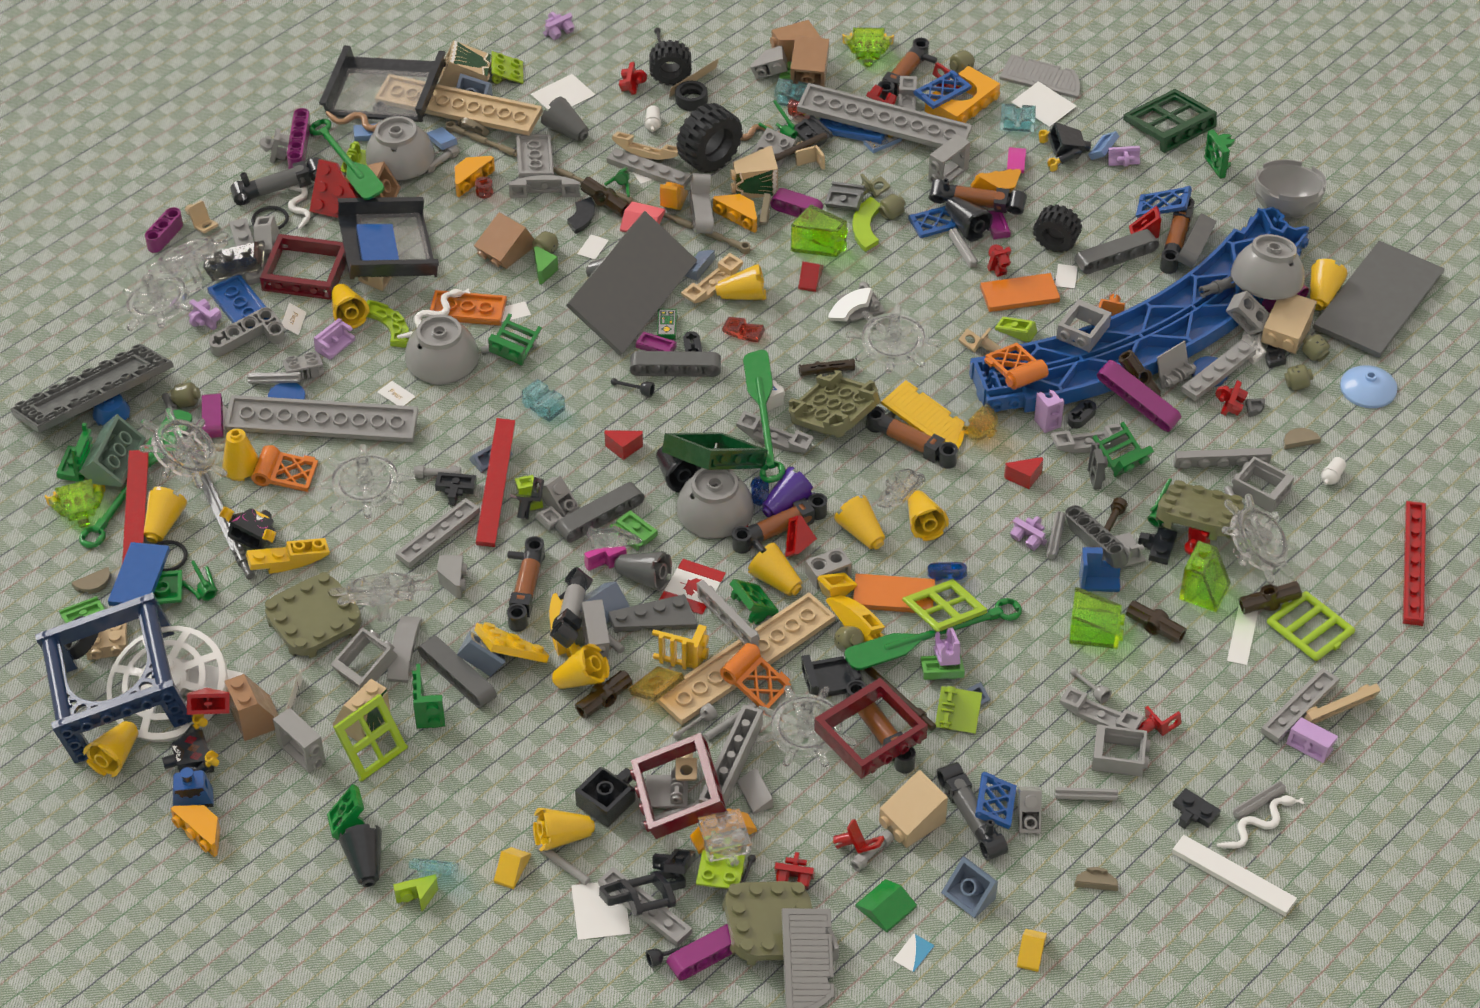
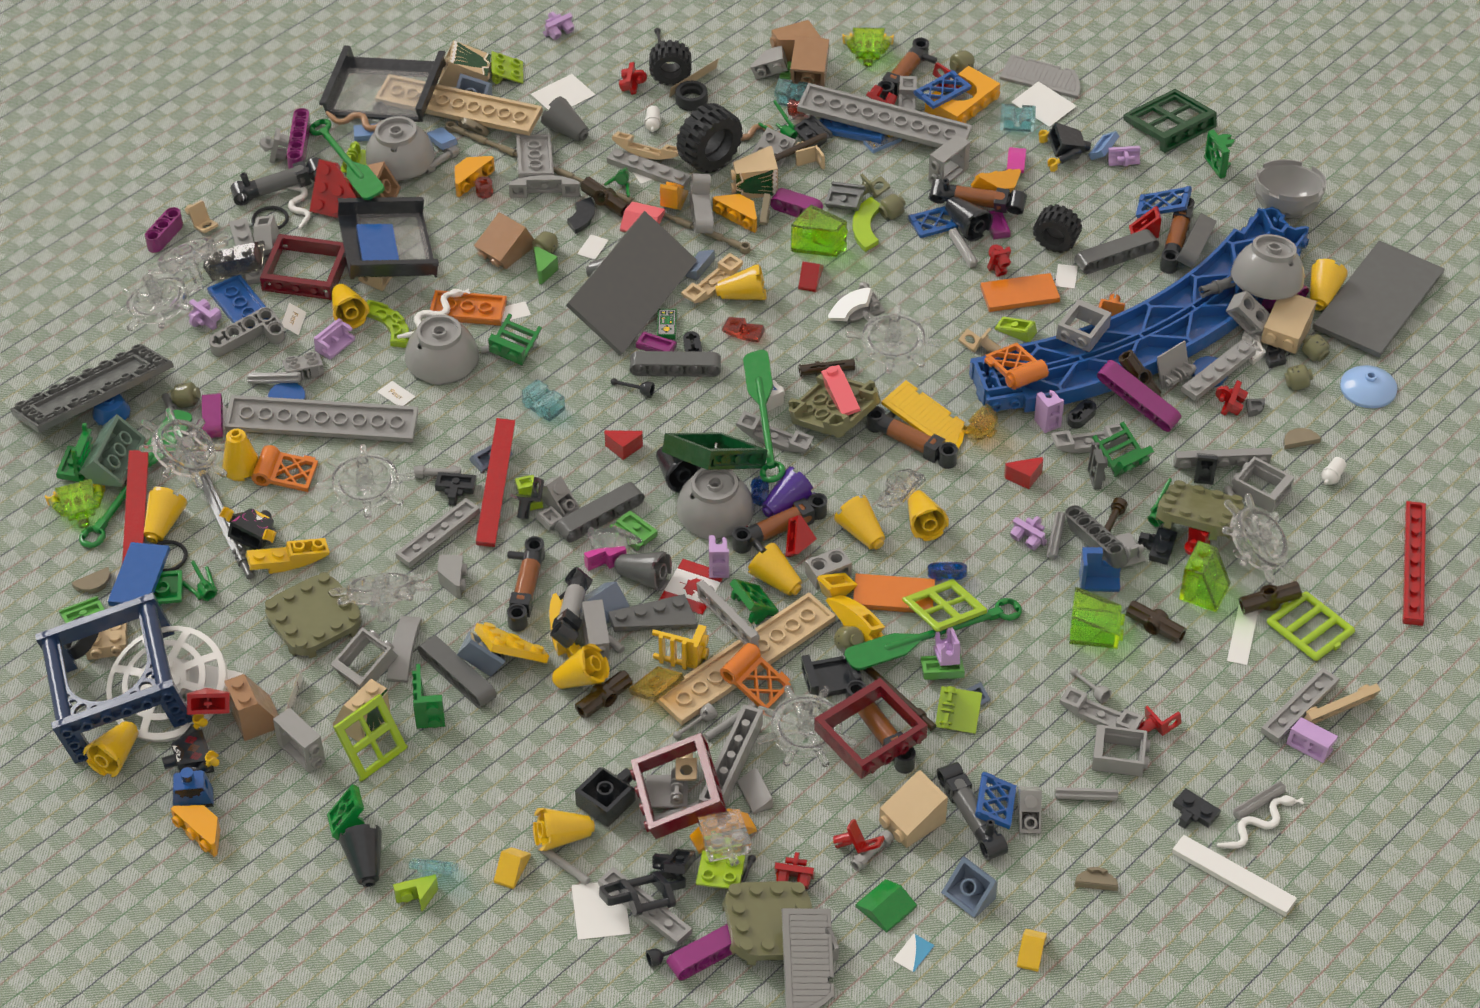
none -> lavender hinge [709,535,729,578]
none -> coral slope [821,365,861,415]
none -> black slope [1194,453,1218,485]

